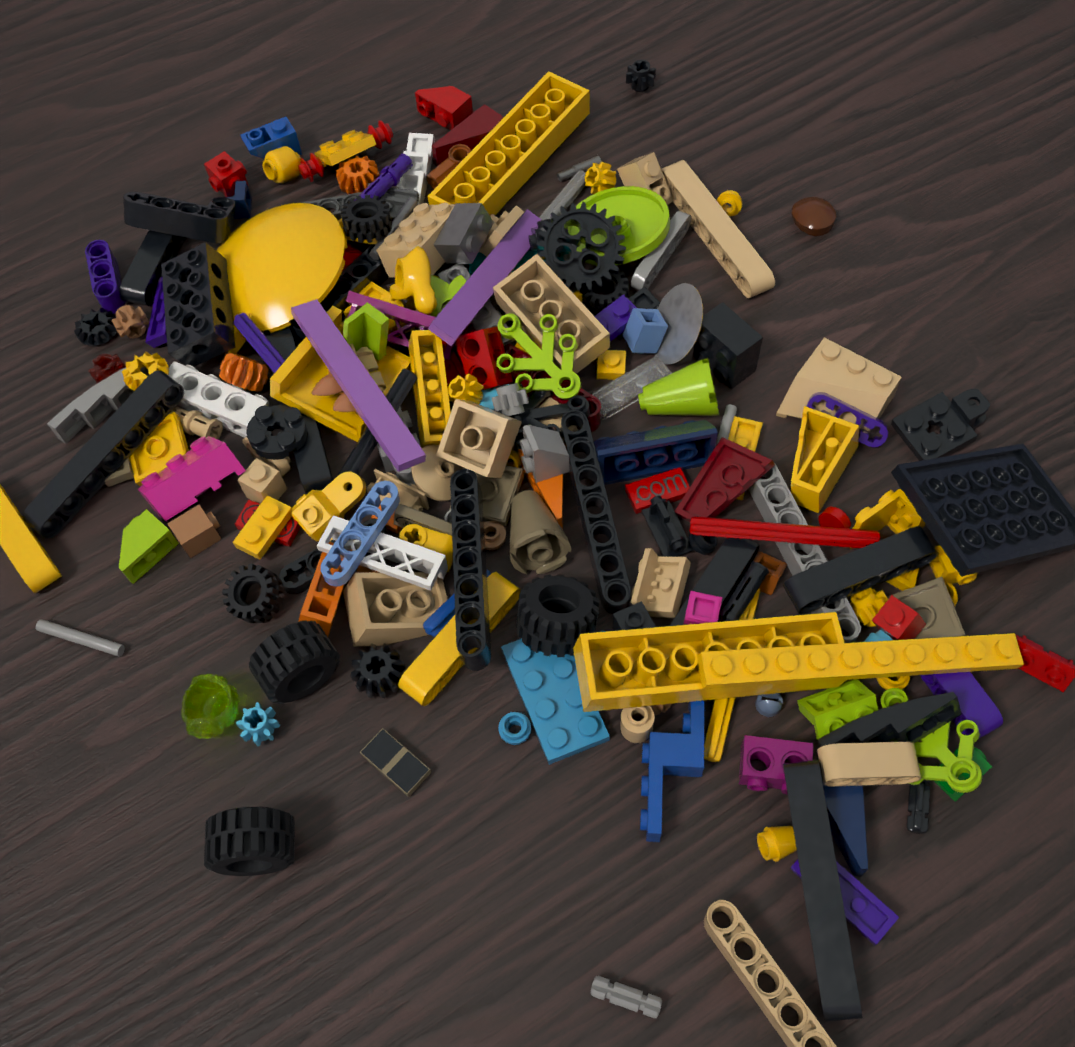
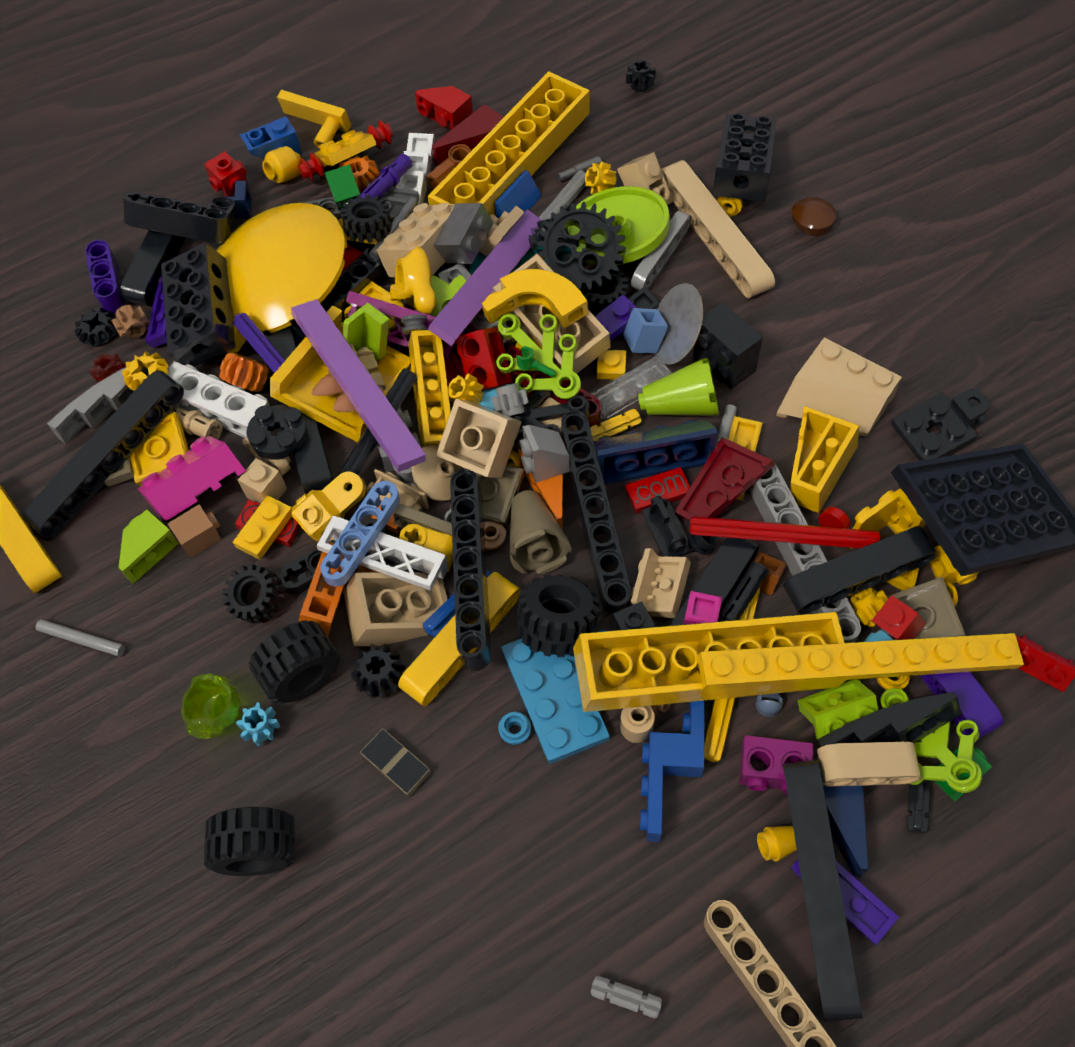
dark purple beam [807,392,888,447] -> none
none -> yellow piece [277,90,351,148]
none -> green brick [325,164,360,209]
none -> dark grey bush [401,315,428,335]
none -> yellow arch [481,269,588,329]
none -> blue slope [495,170,541,218]
none -> green hand [516,346,556,378]
none -> yellow axle [590,409,641,441]
none -> black brick [712,113,777,202]

